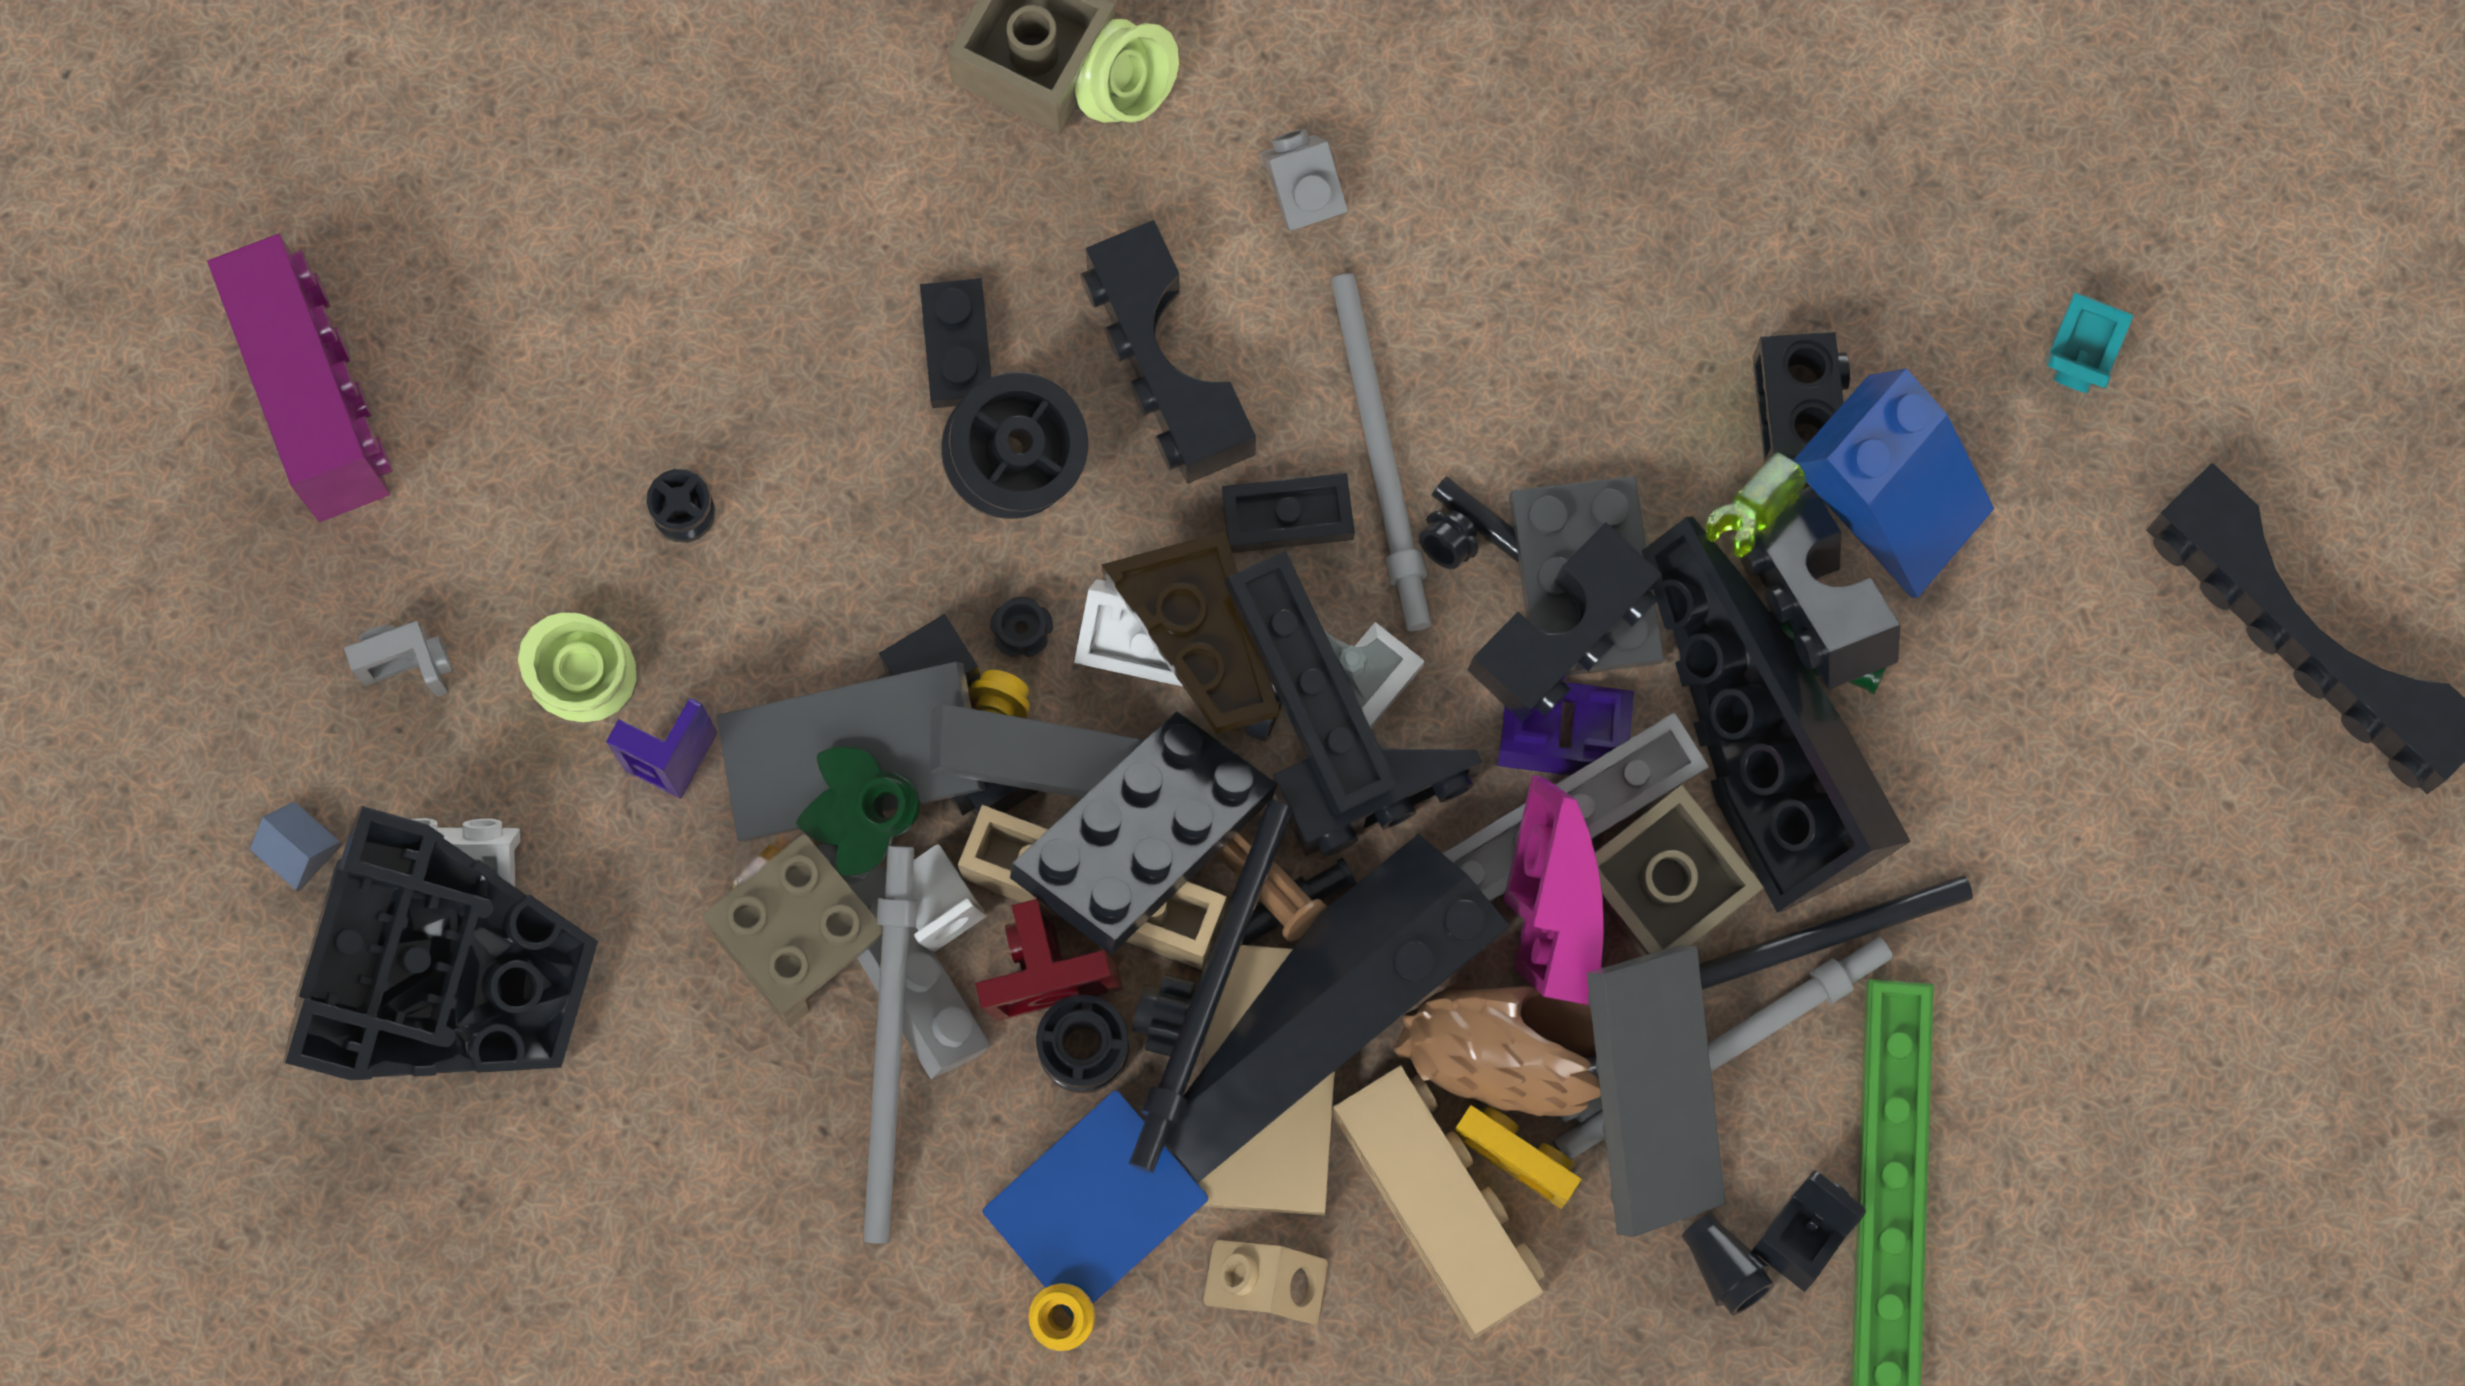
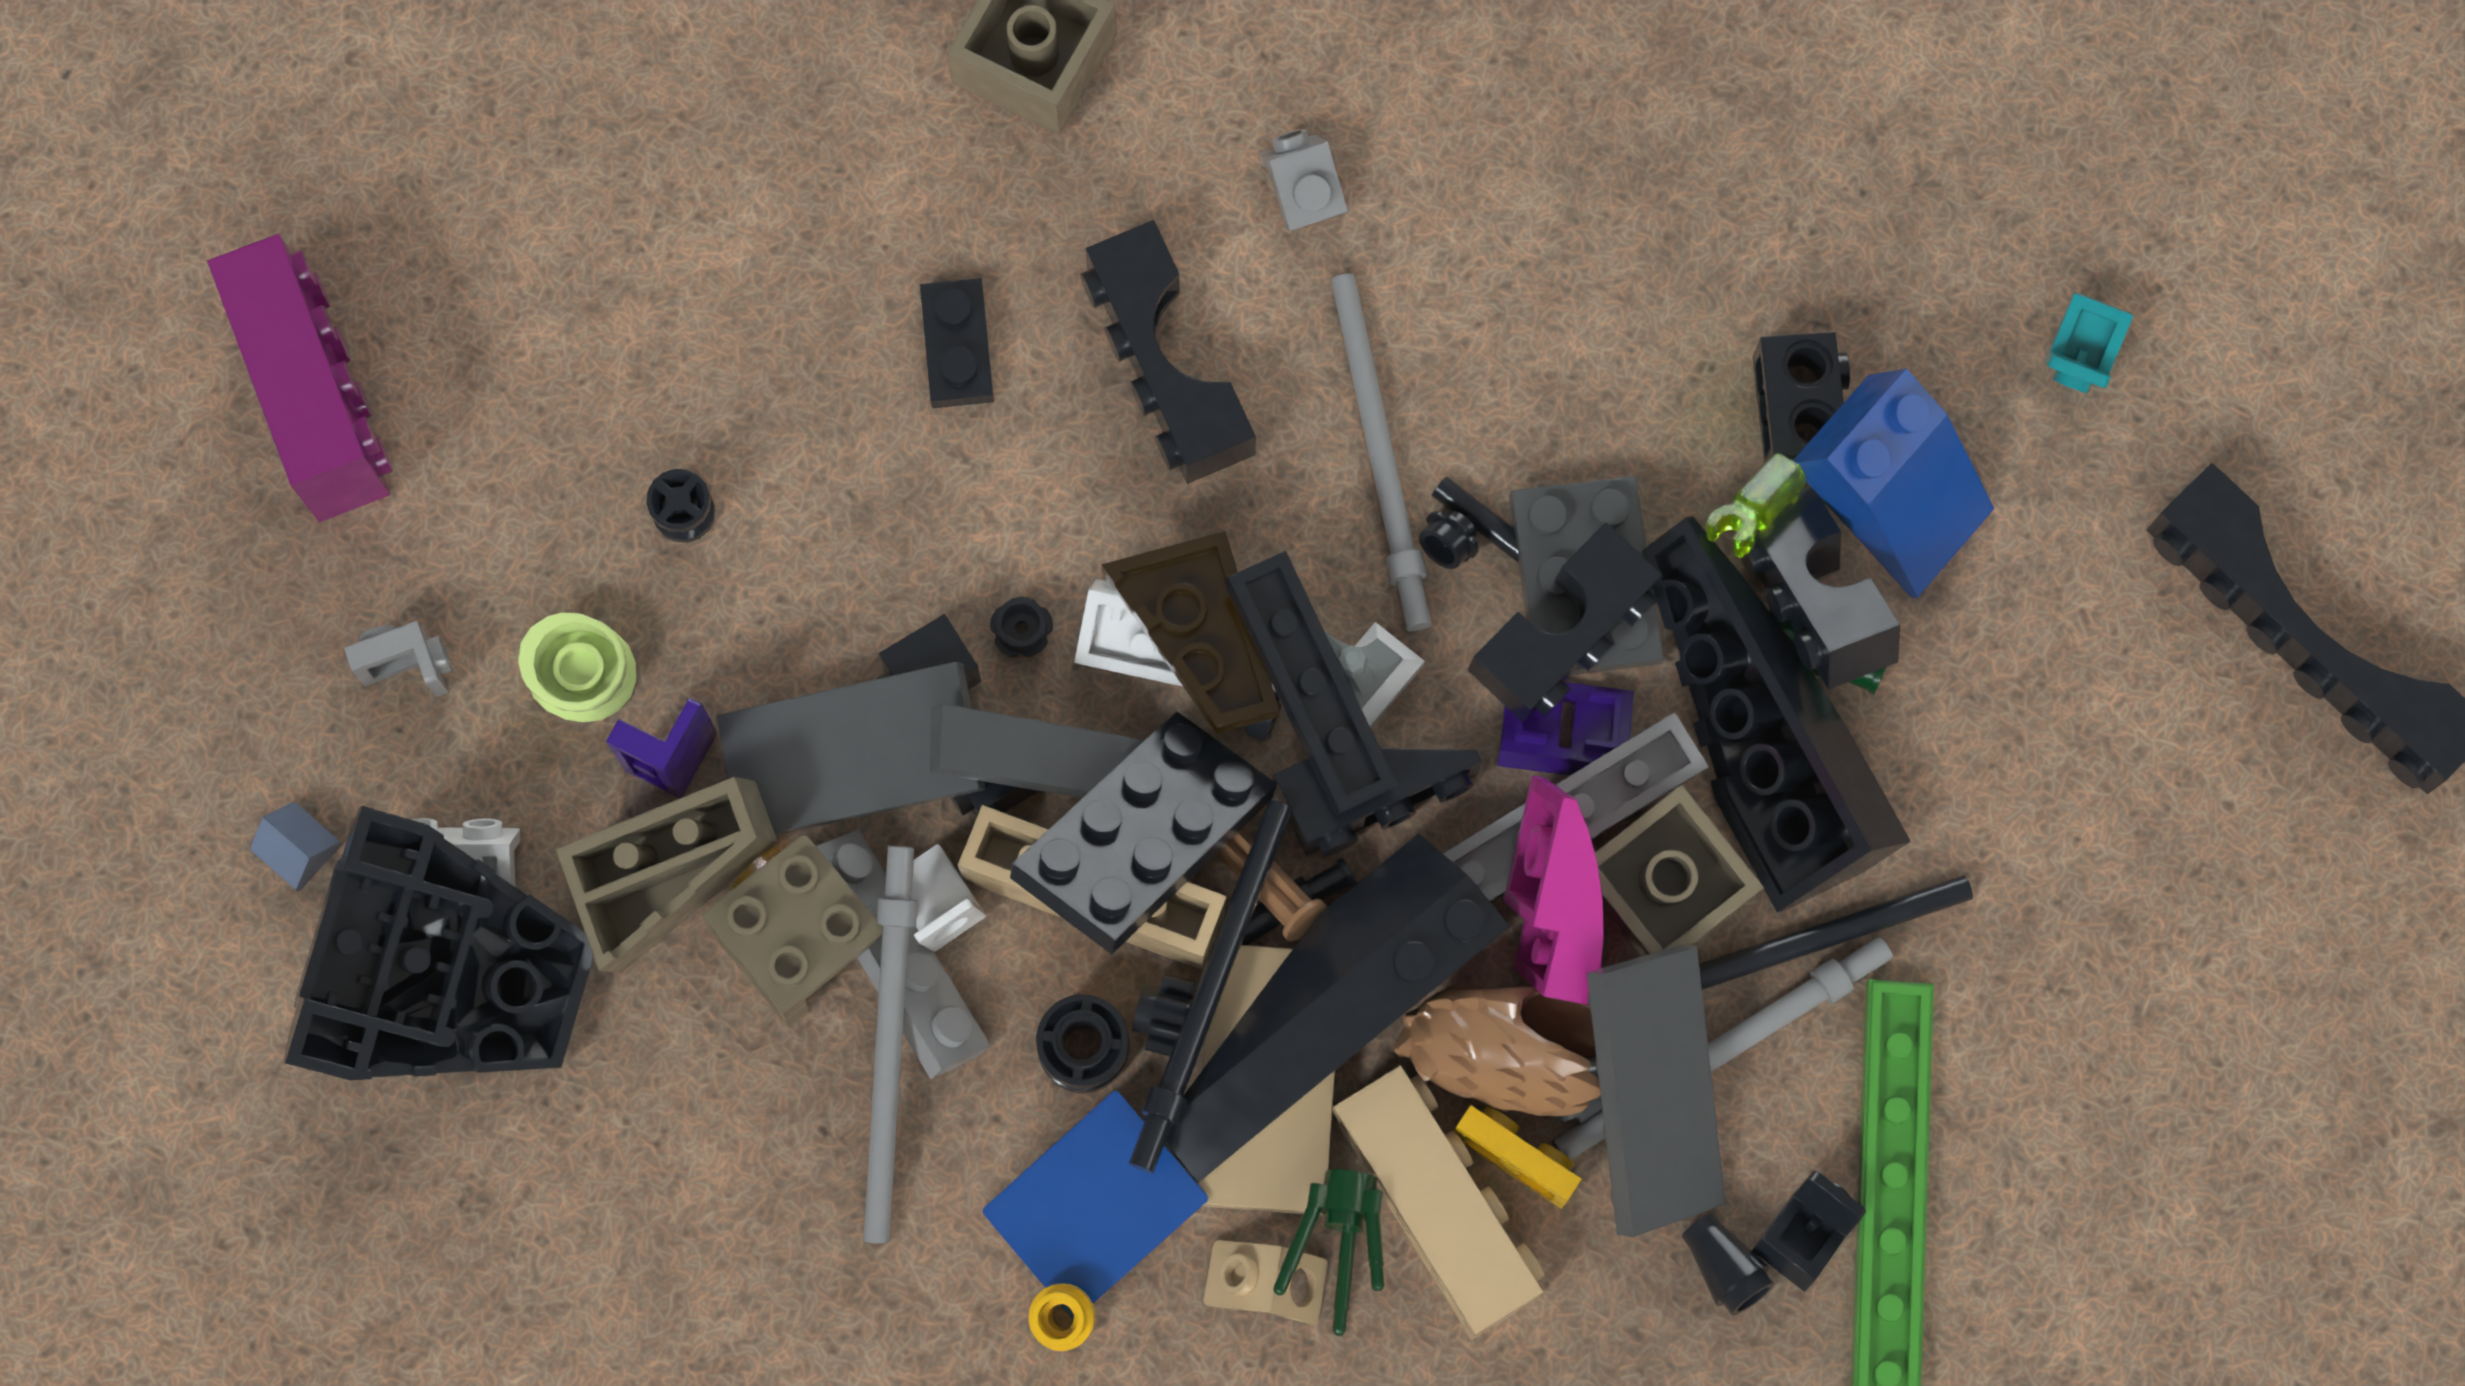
dark green plate [796,747,920,876] -> none
black wheel [941,372,1088,519] -> none
yellow plate [968,670,1030,718] -> none
dark red bracket [975,899,1123,1021] -> none
yellowish green piece [1074,19,1179,123] -> none
black plate [1222,473,1355,553] -> none
none -> dark tan wedge [556,777,777,972]
none -> dark green plant [1273,1169,1384,1336]

